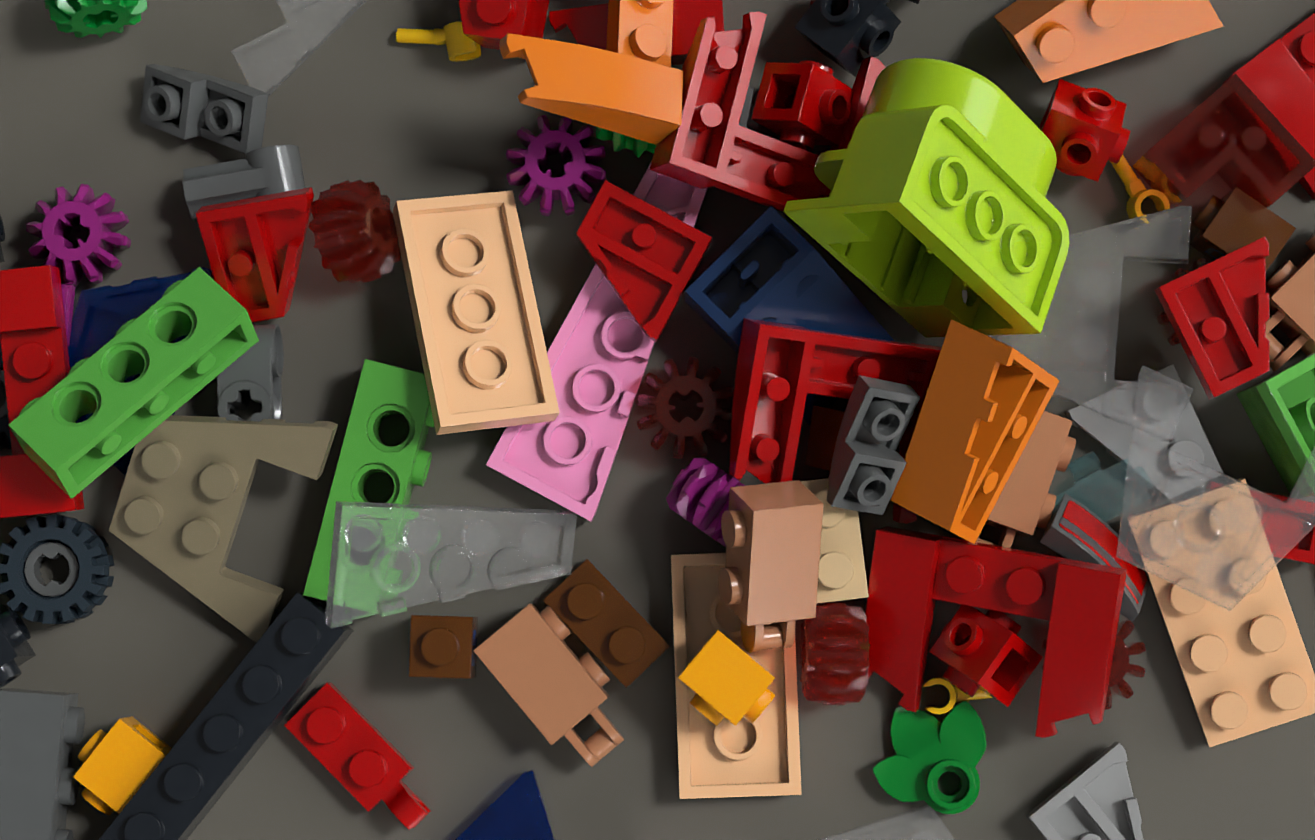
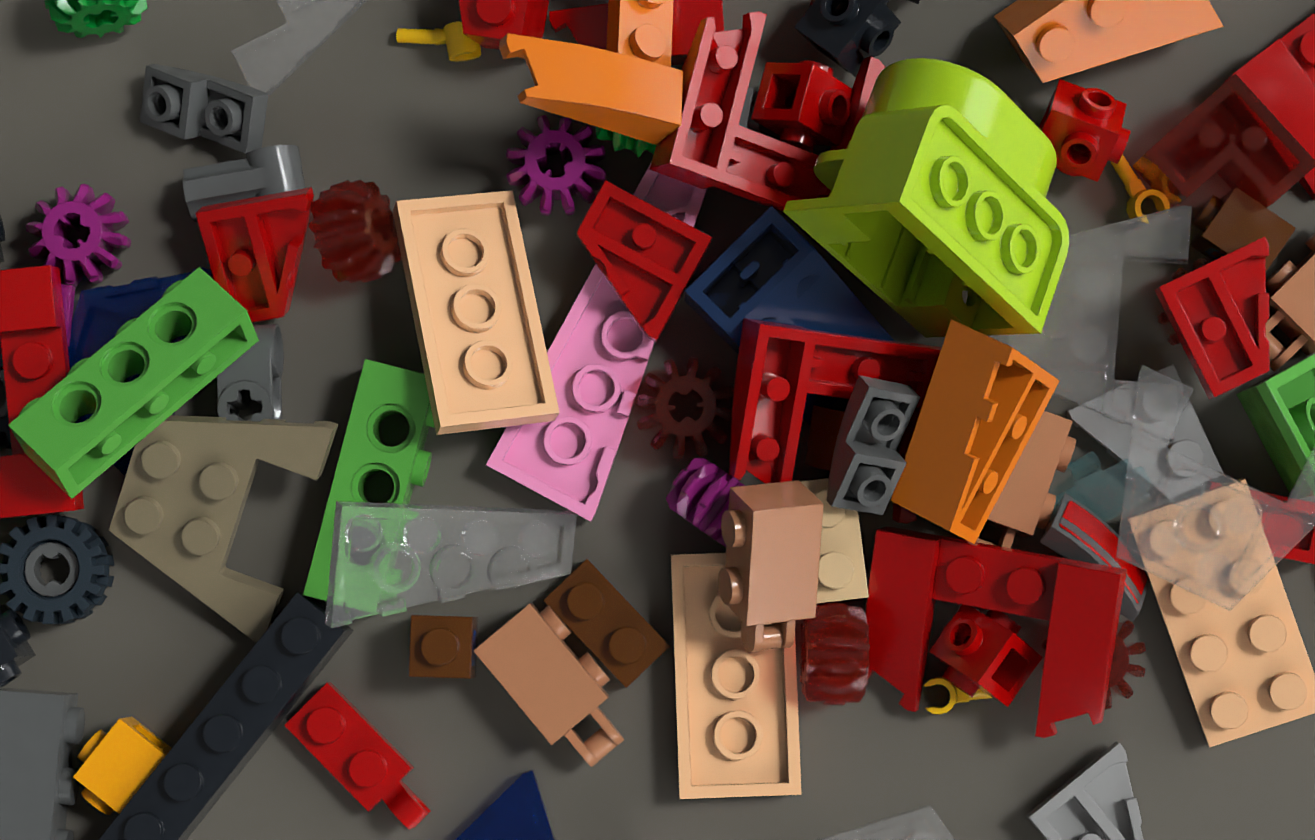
light orange brick [678,630,775,726] -> none
green plate [872,701,987,814] -> none

